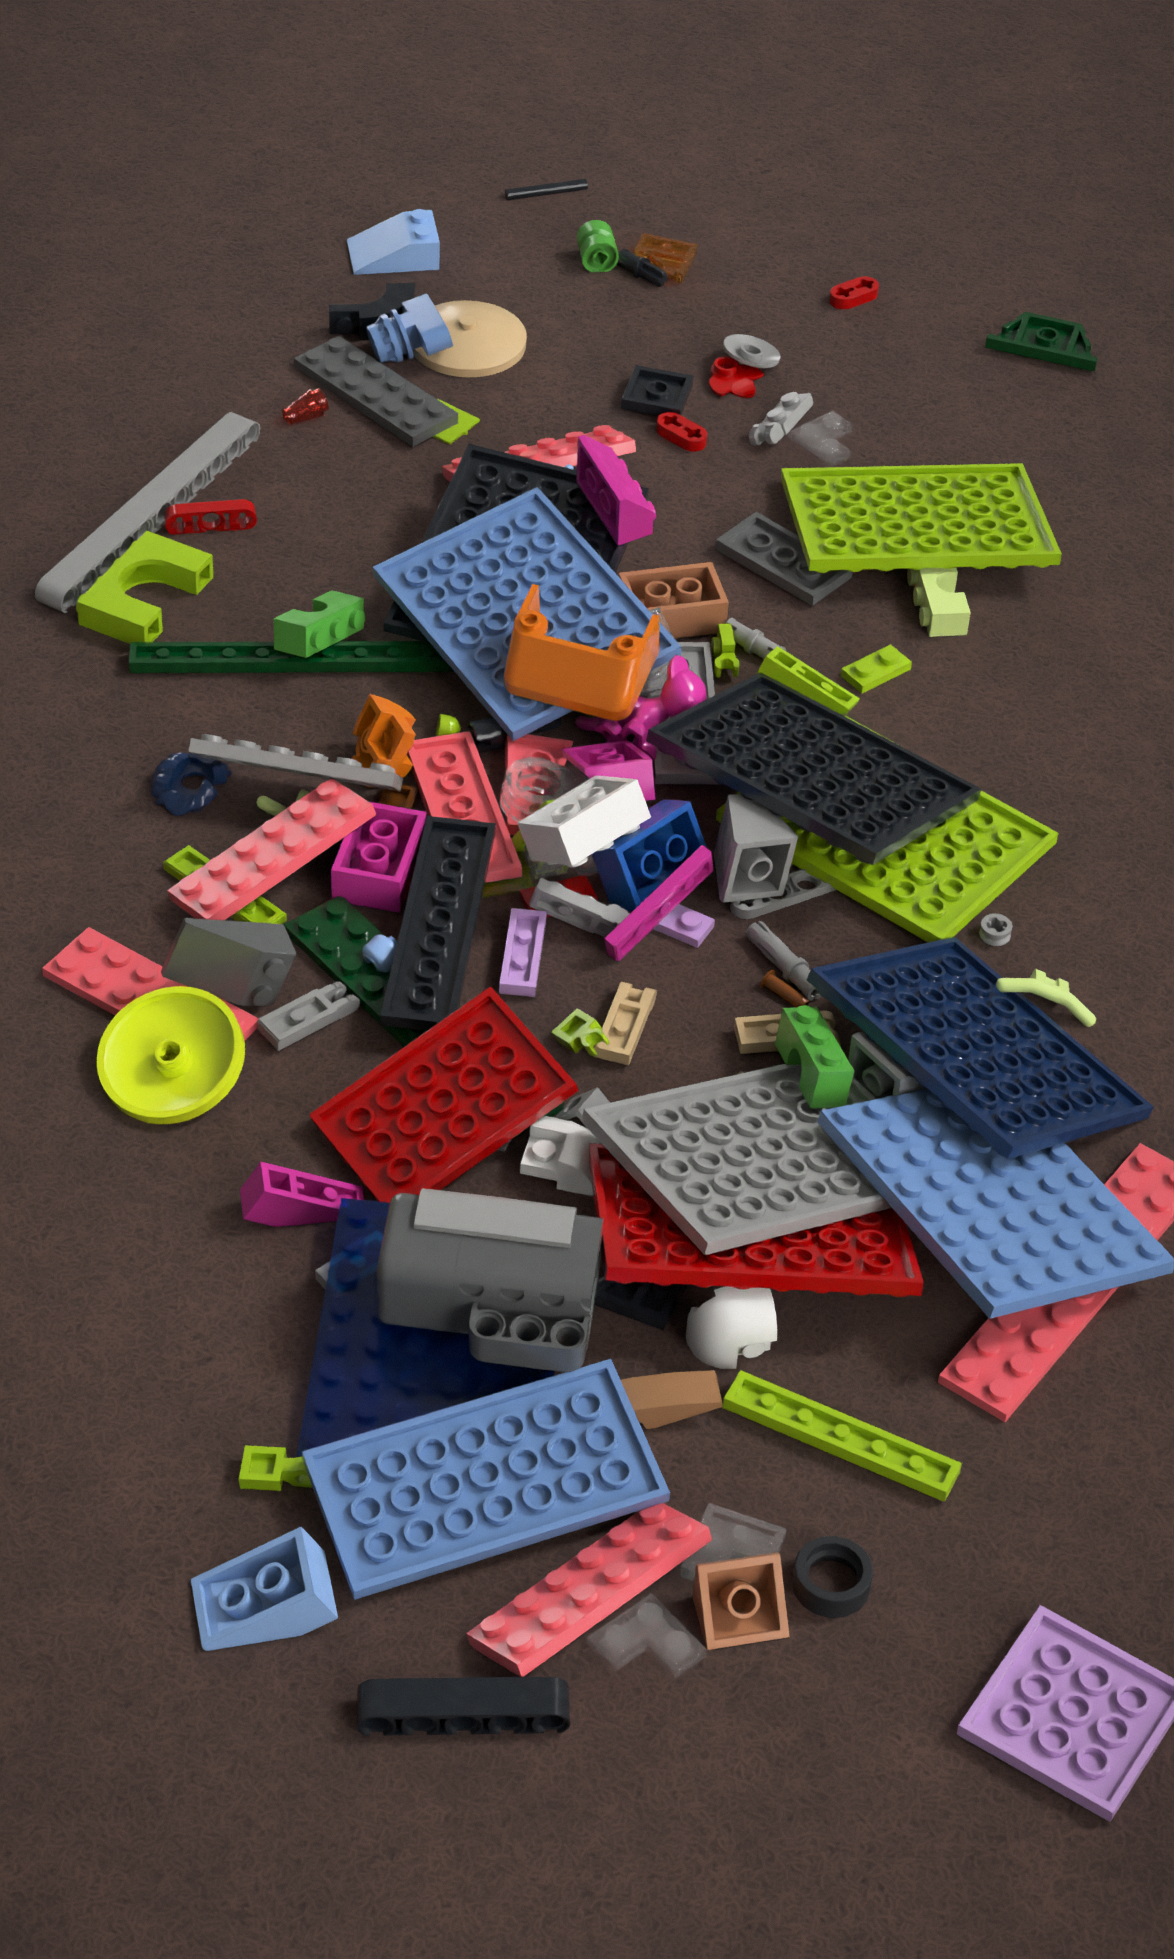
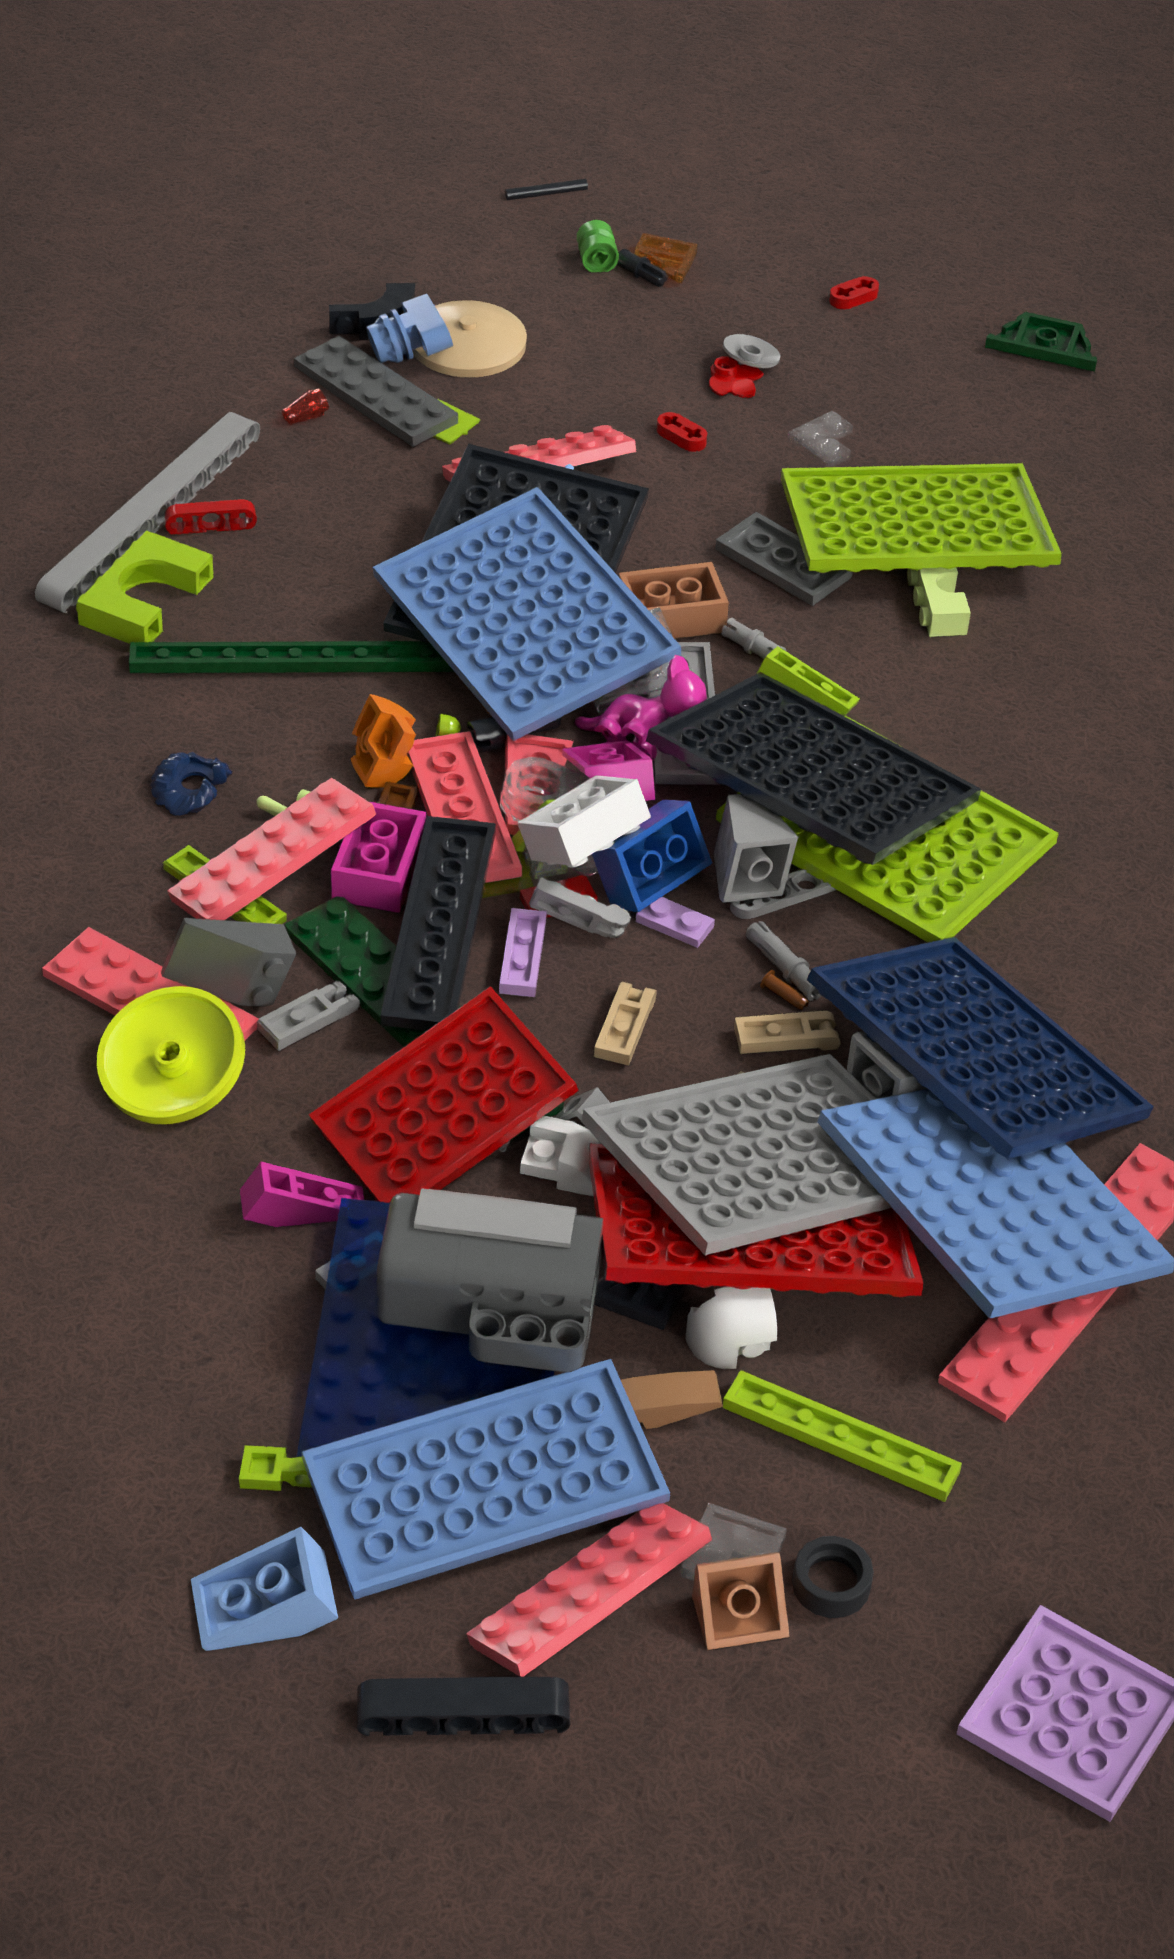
light grey plate [189,734,403,792] -> none
bright green arch [274,590,365,658] -> none
light blue slope [347,209,440,275] -> none
light blue piece [362,934,398,972] -> none
orange windscreen [504,584,659,721] -> none
lime plate [551,1008,610,1056] -> none
dark pink slope [577,435,656,546] -> none
clear plate [586,1593,707,1679] -> none
dark pink tile [604,845,714,961] -> none
black plate [621,365,694,416] -> none
lime plate [711,623,739,678] -> none
light grey hinge [748,392,813,445] -> none
bright green arch [775,1005,854,1108] -> none
lime plate [841,644,912,694] -> none
light grey bush [979,914,1013,946] -> none
yellowish green piece [996,969,1096,1027] -> none

